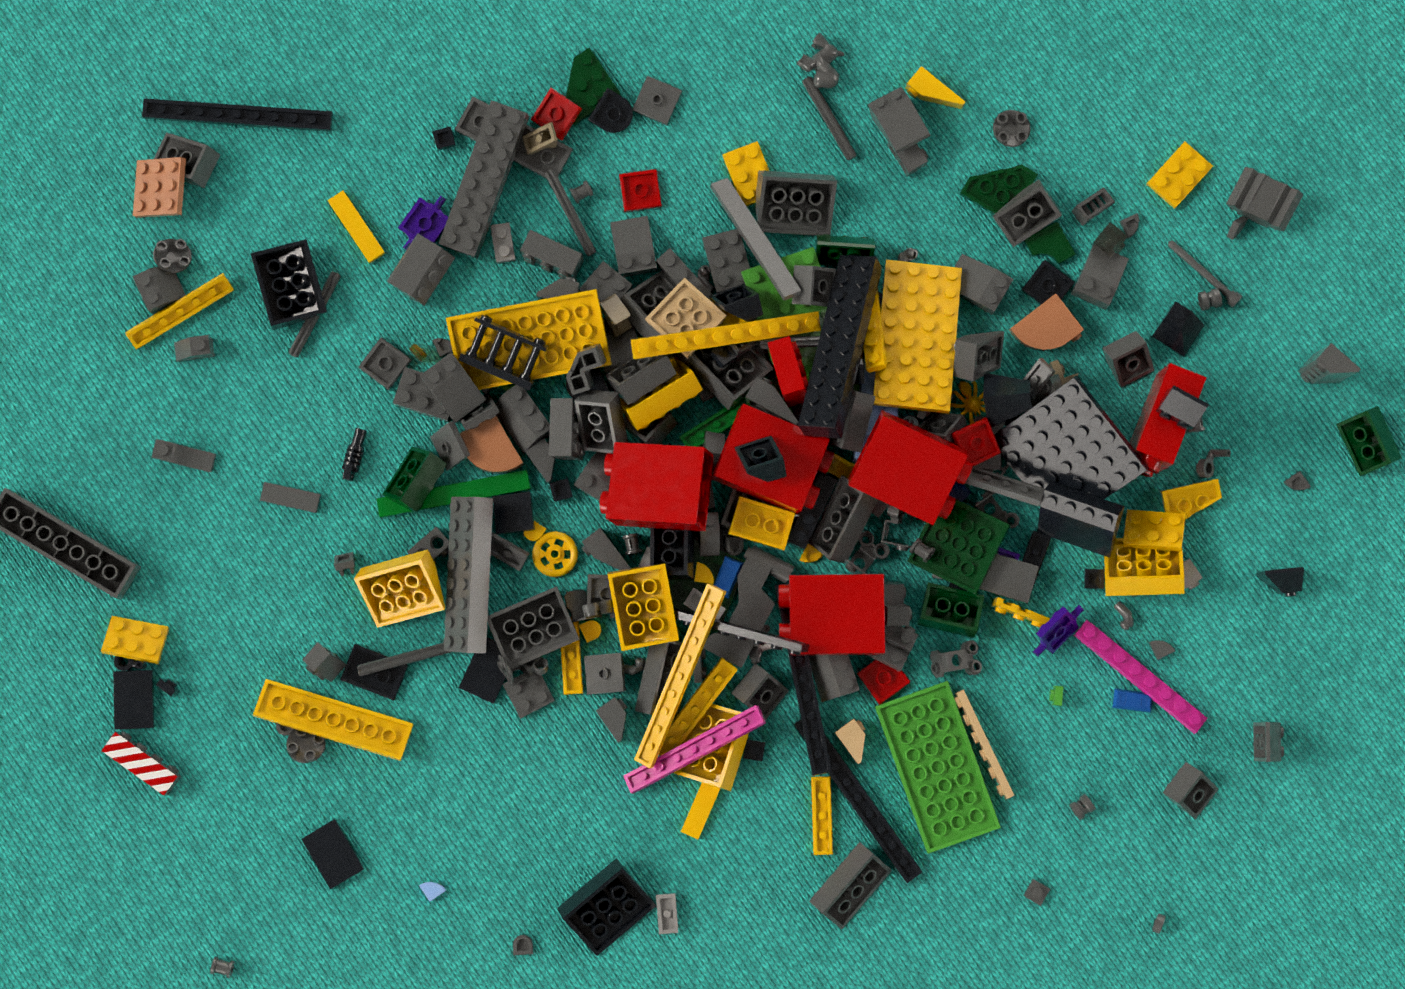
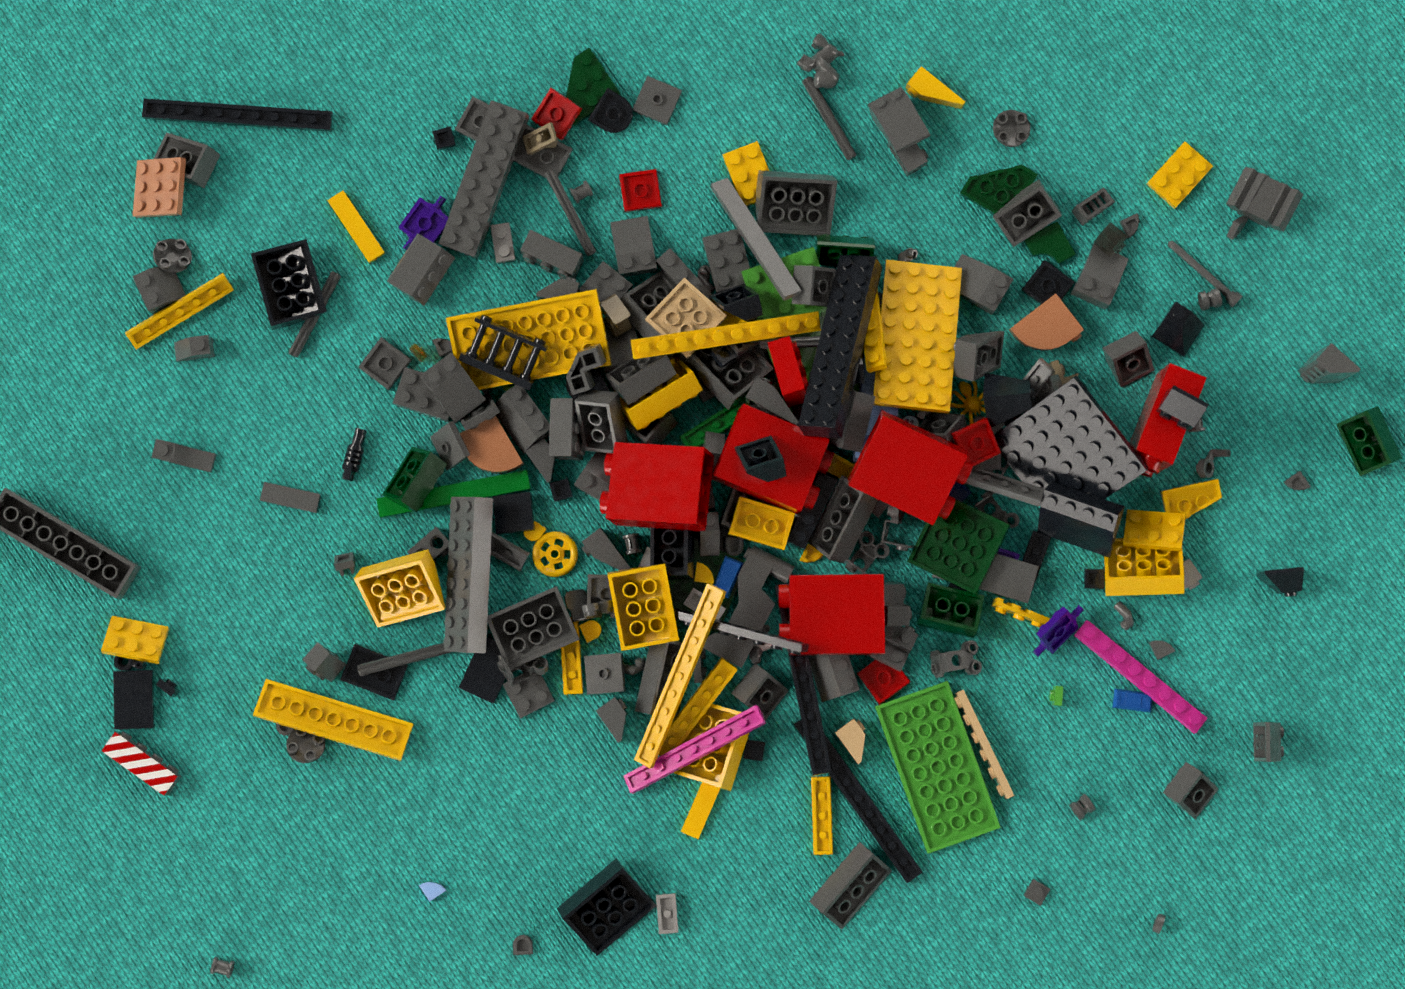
black tile [301,819,365,889] -> none
dark grey bush [909,538,935,563] -> none

